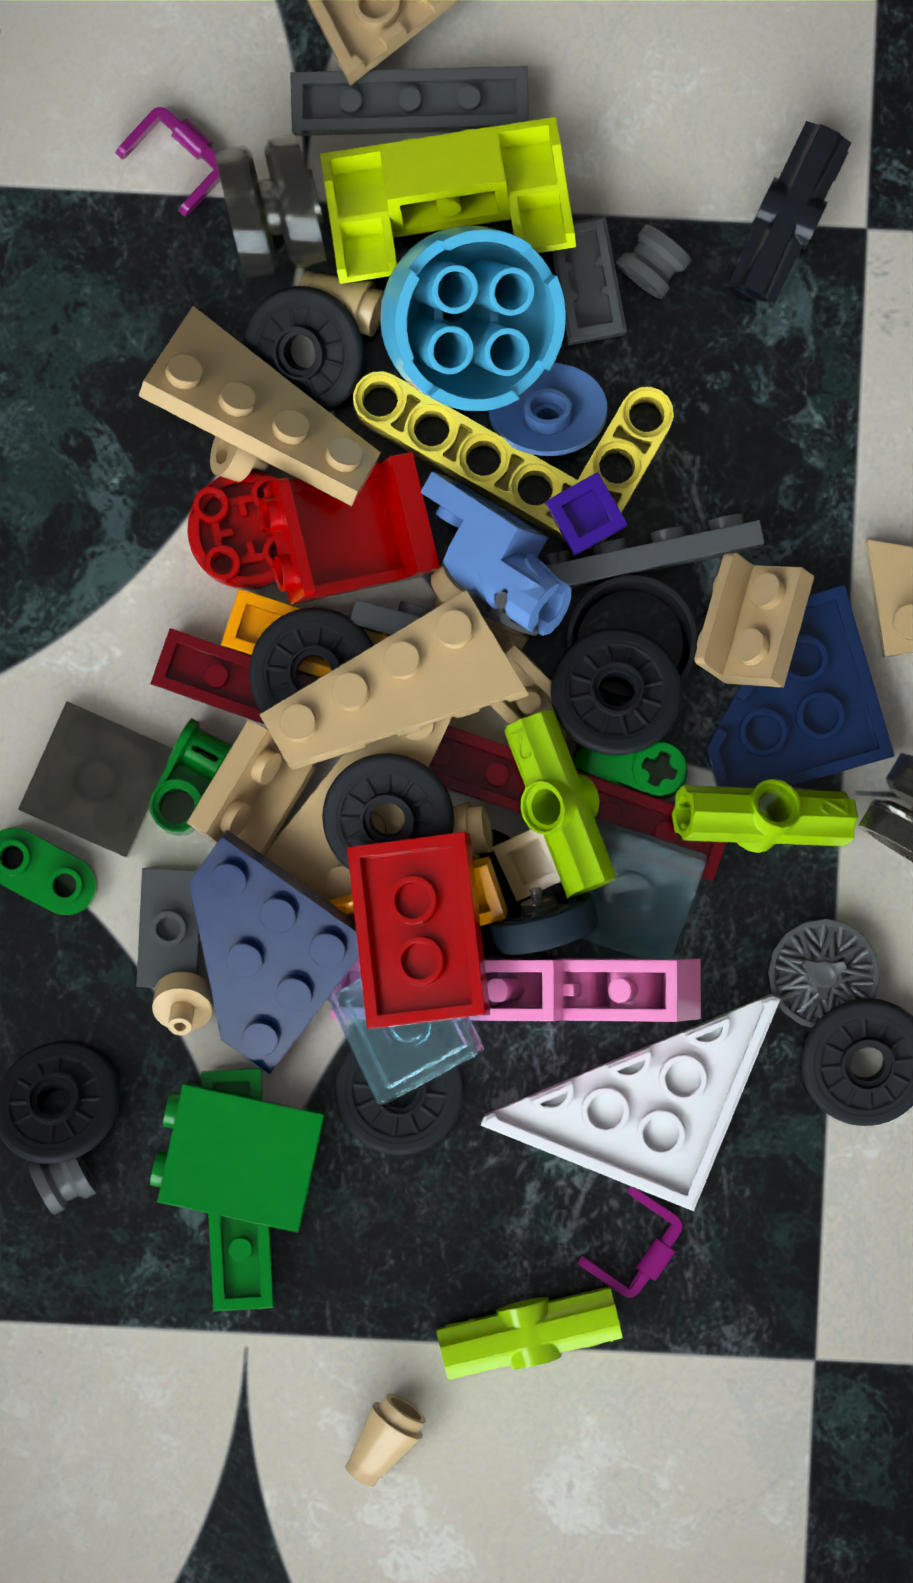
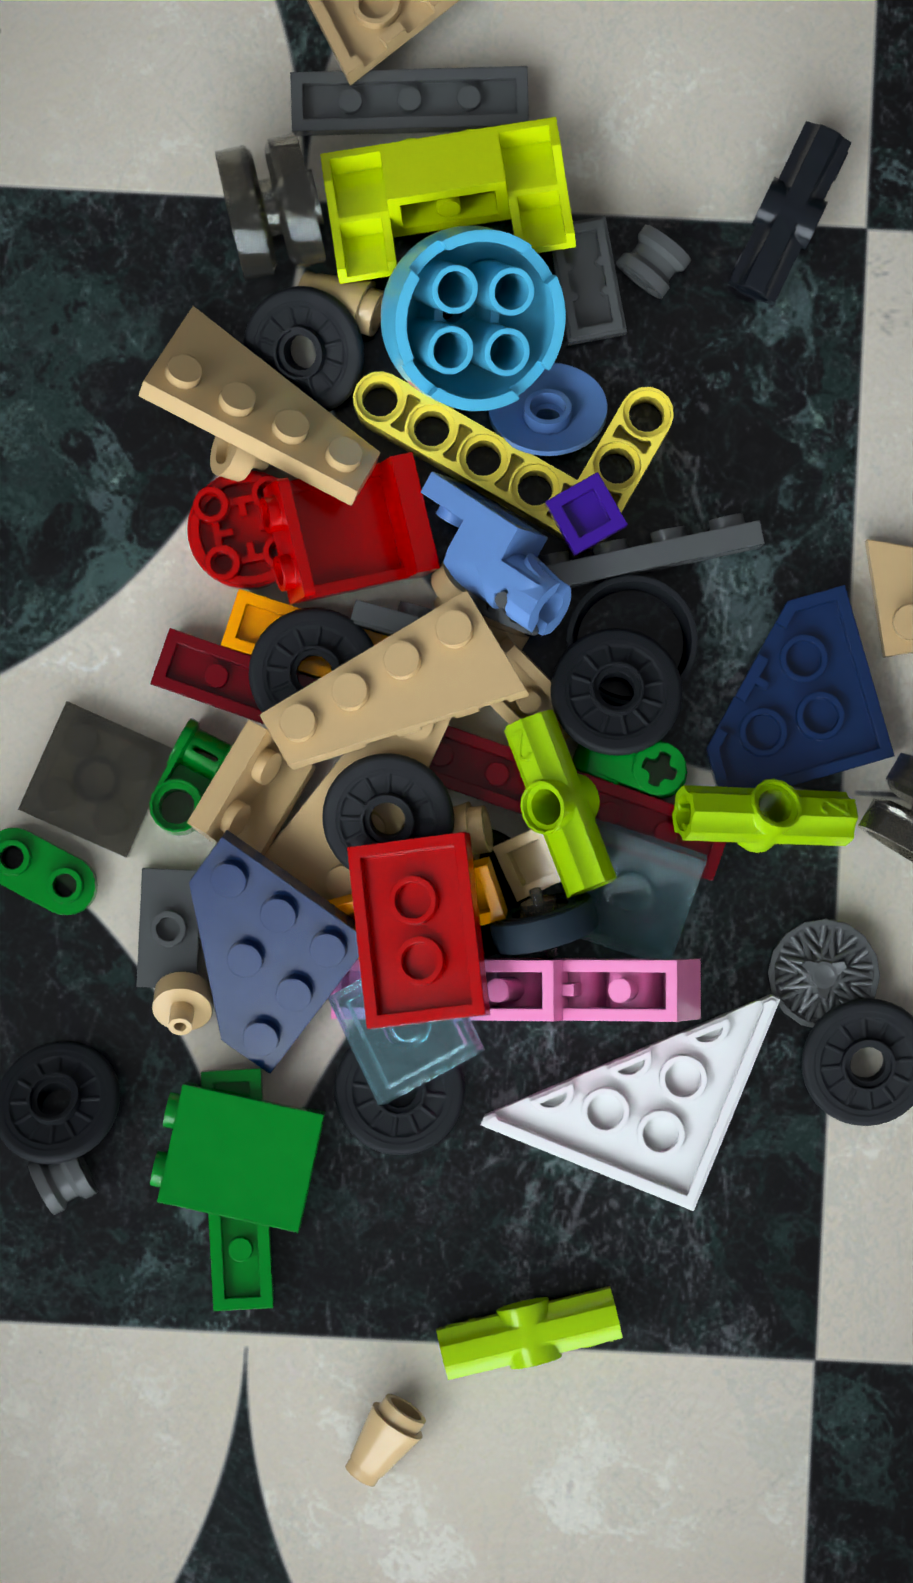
magenta piece [115,107,226,217] -> none
magenta piece [578,1186,682,1298] -> none
tan bracket [695,553,814,688] -> none

